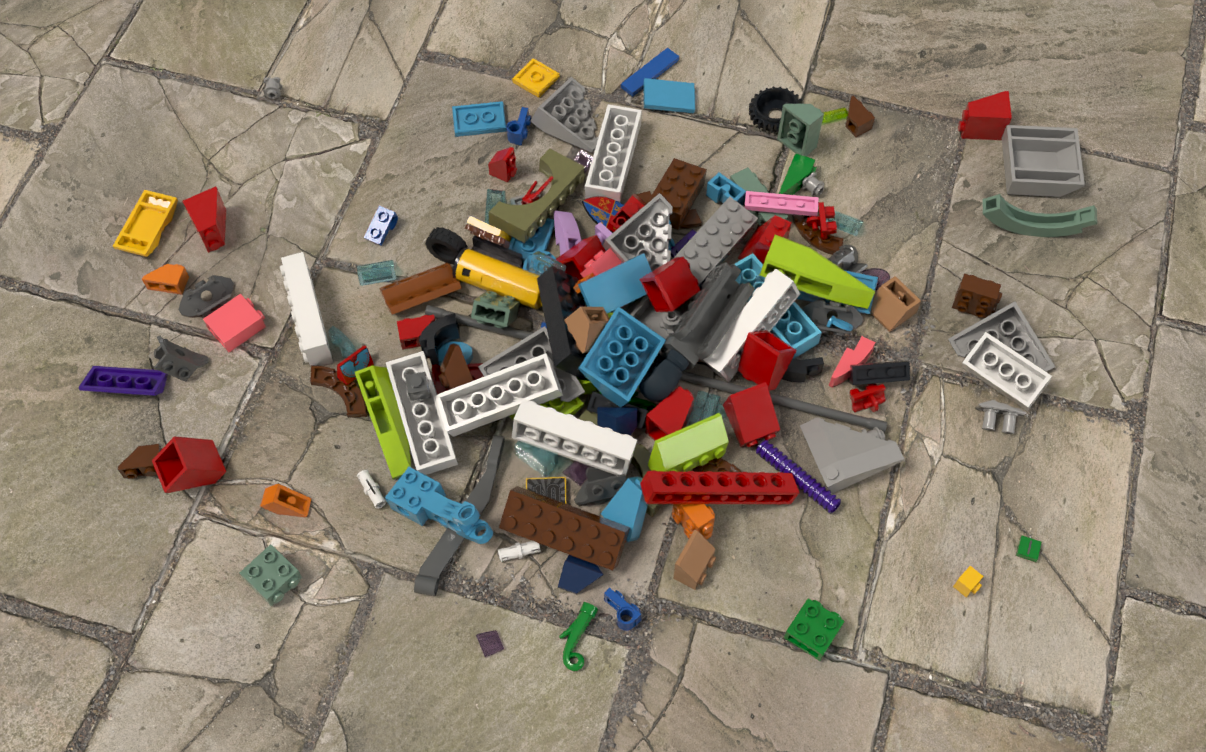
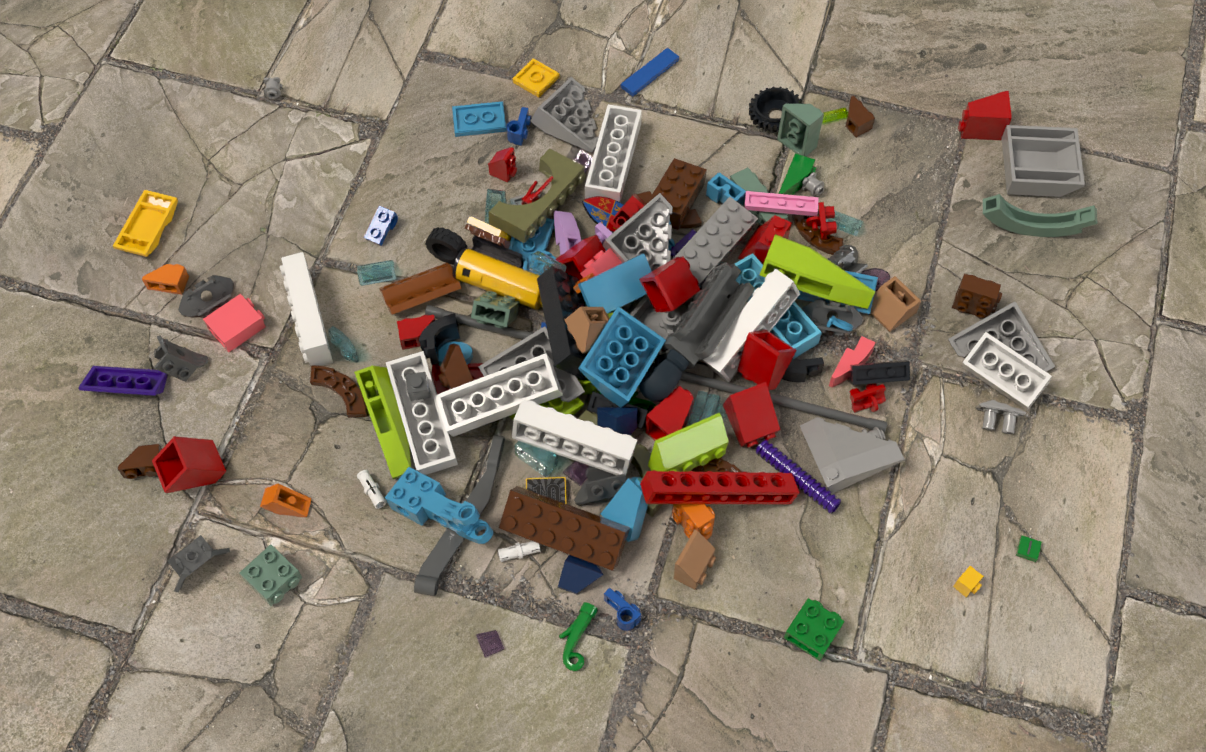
red slope [182,186,226,253] -> none
slope [337,345,374,385] -> none
dark azure tile [643,78,695,113] -> none
none -> dark grey piece [167,535,230,593]

